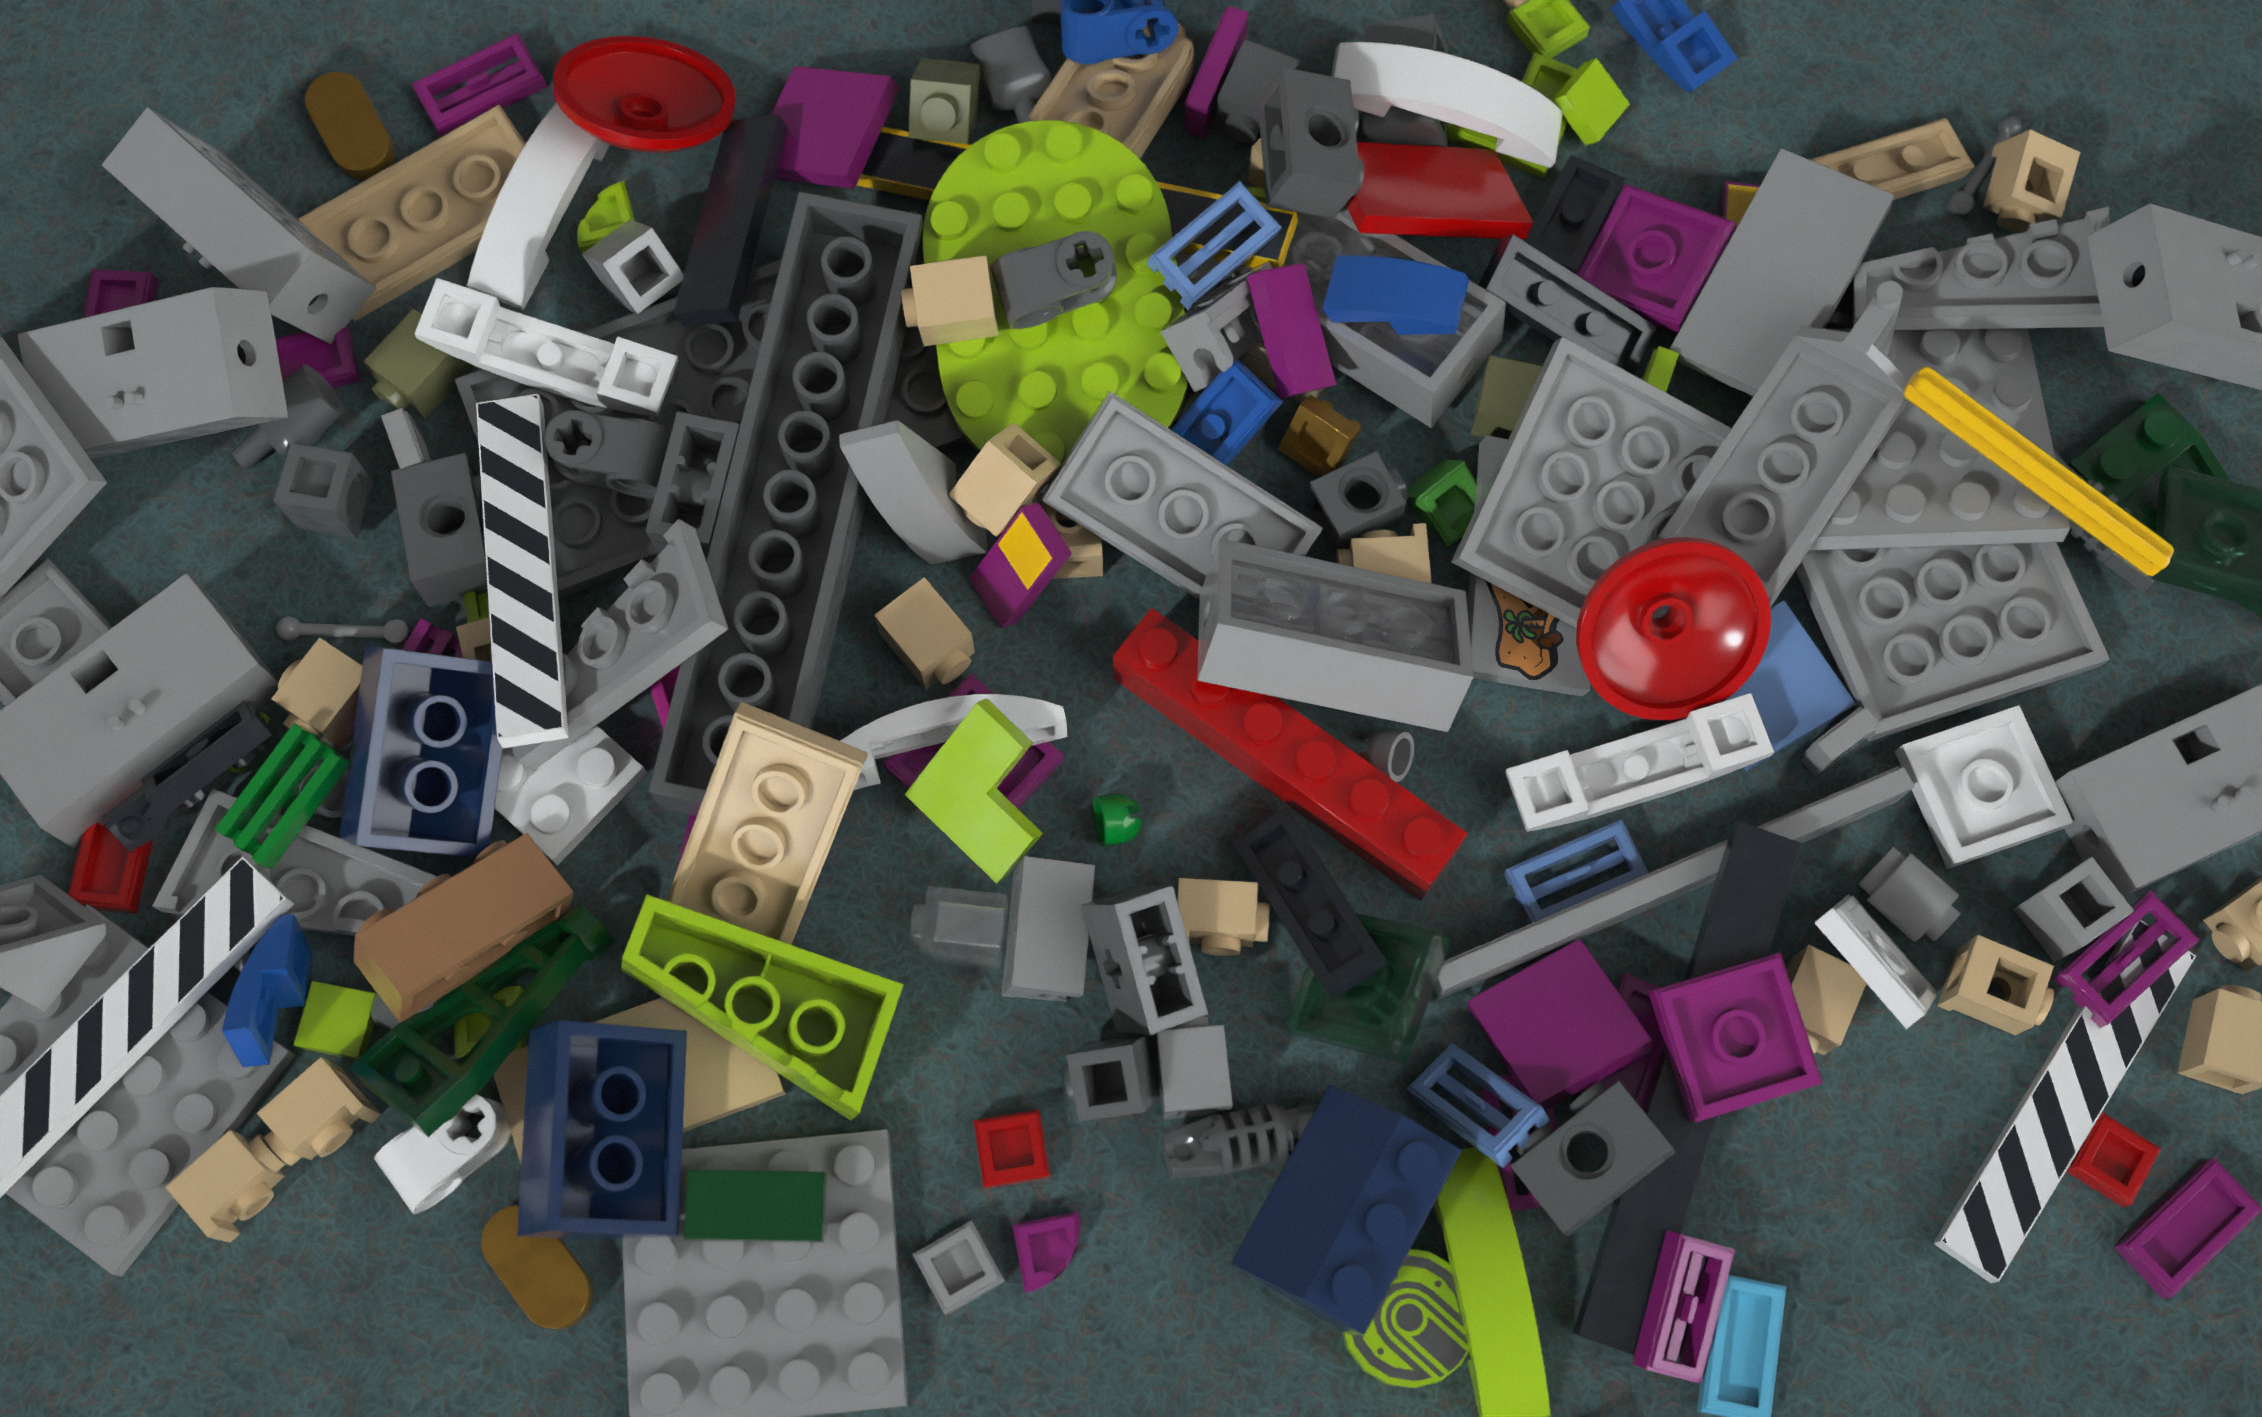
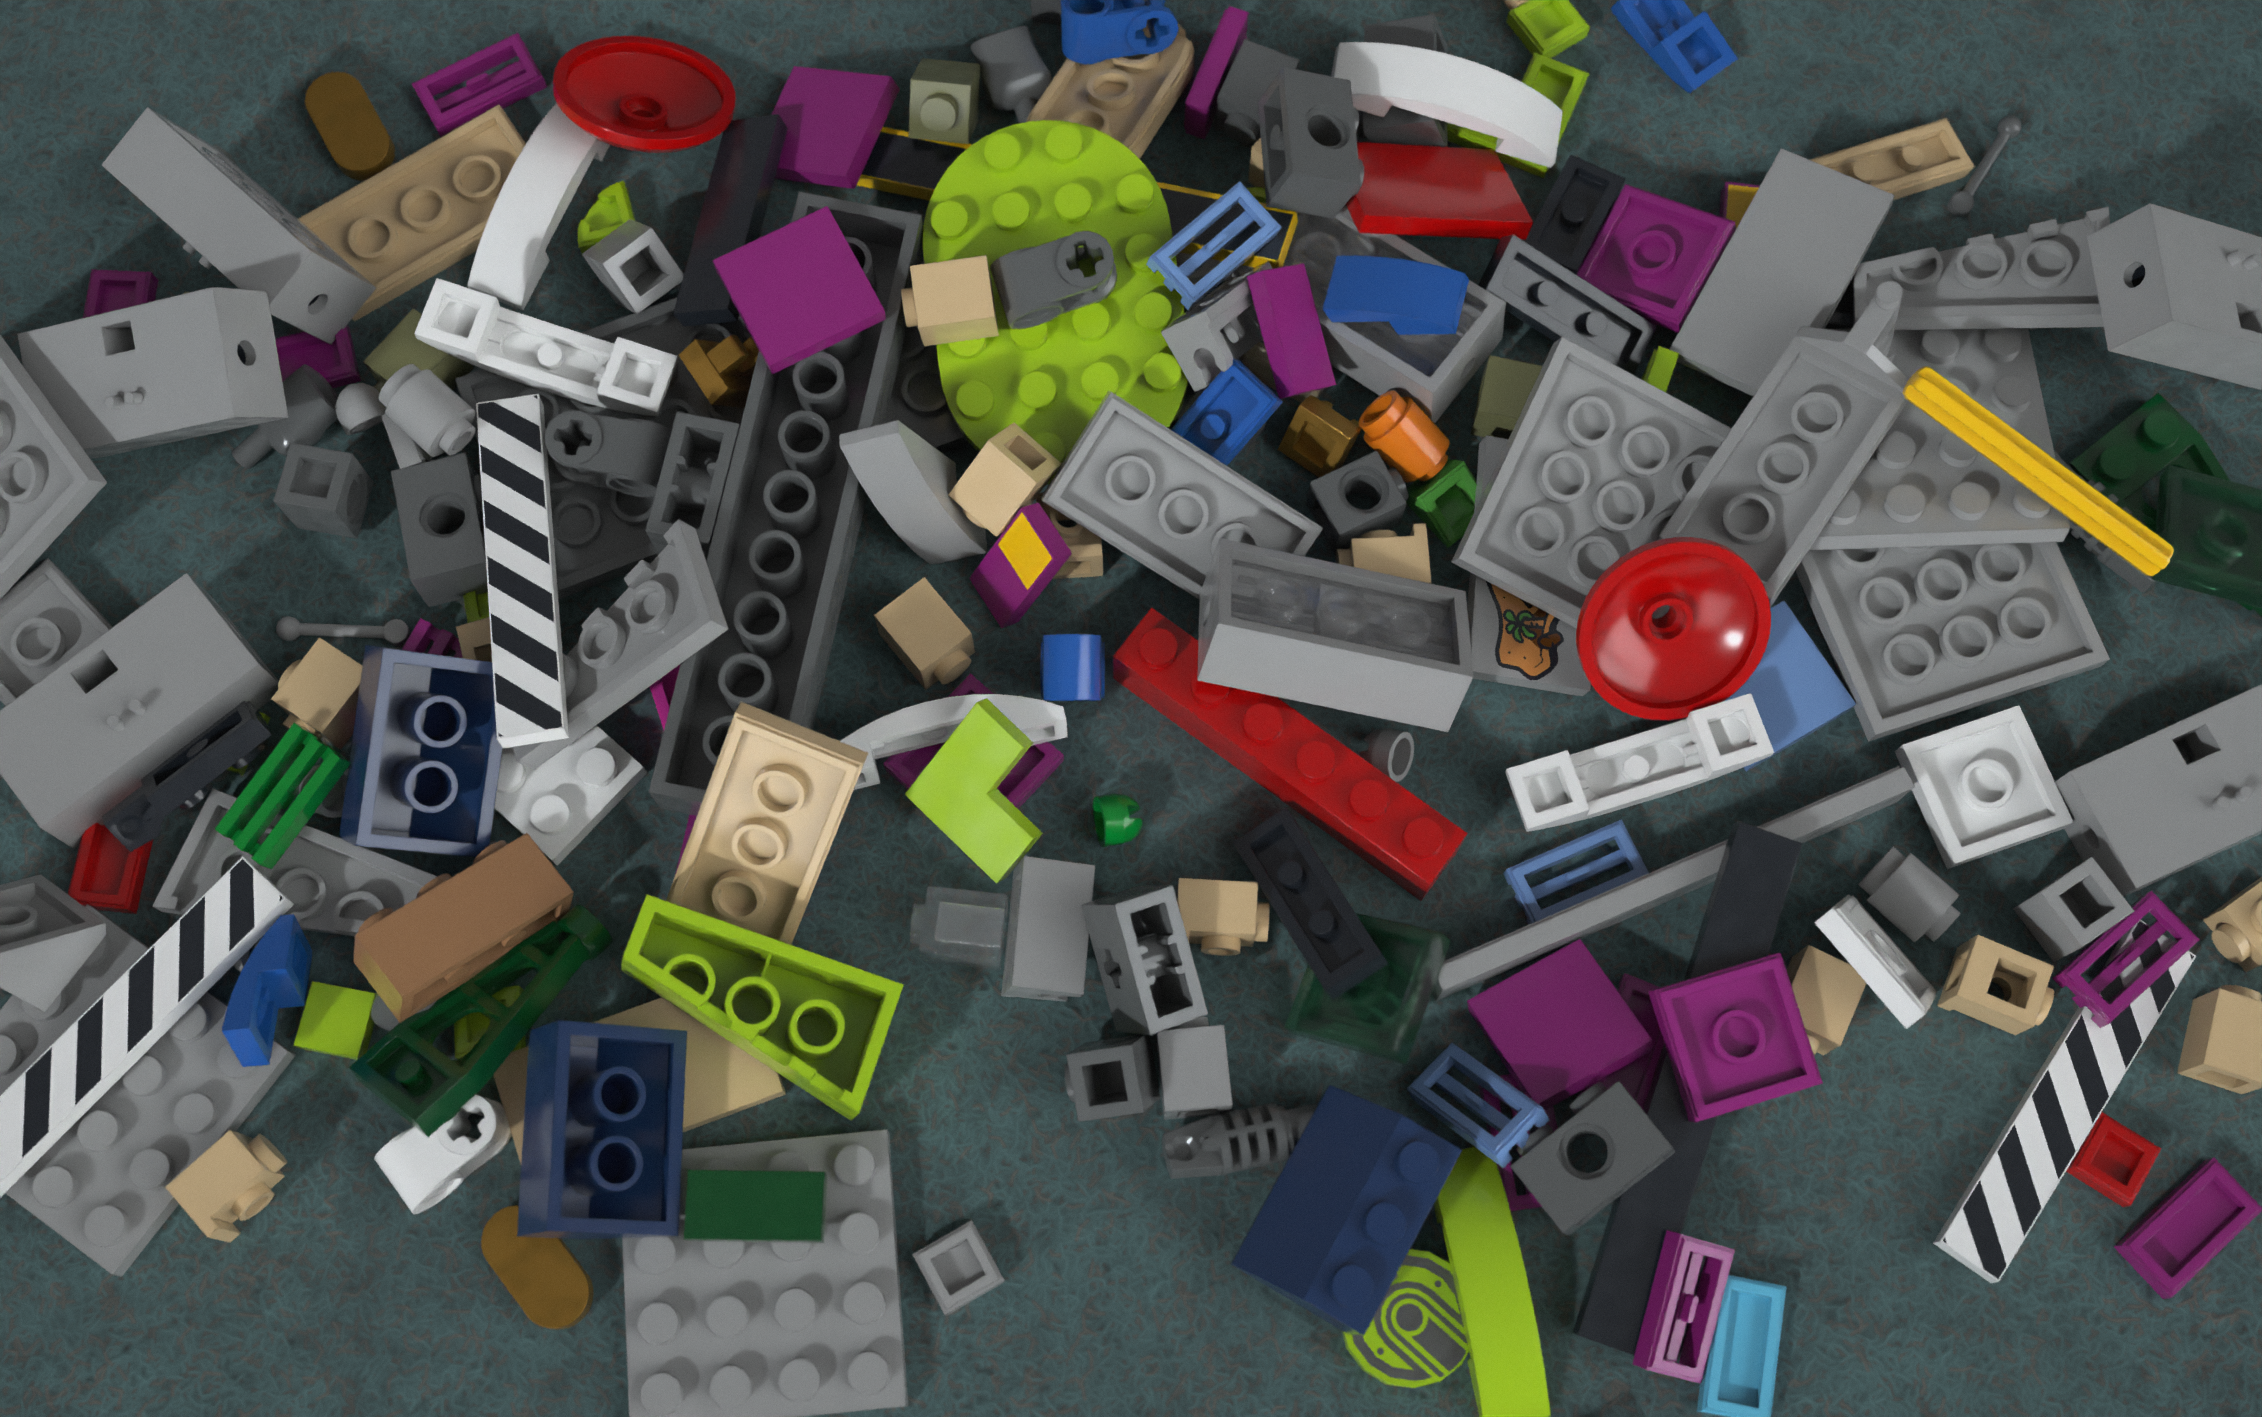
tan brick [257,1057,382,1166] -> none
red tile [973,1109,1050,1189] -> none
magenta tile [1013,1212,1080,1294] -> none
lime tile [1552,58,1630,146] -> none
light grey tile [1801,707,1881,777] -> none
tan brick [1983,130,2080,233] -> none
none -> light grey hinge [335,383,386,435]
none -> light grey brick [379,364,476,457]
none -> pearl gold tile [679,335,759,408]
none -> magenta tile [713,206,886,374]
none -> blue piece [1040,634,1105,701]
none -> orange brick [1359,390,1450,482]

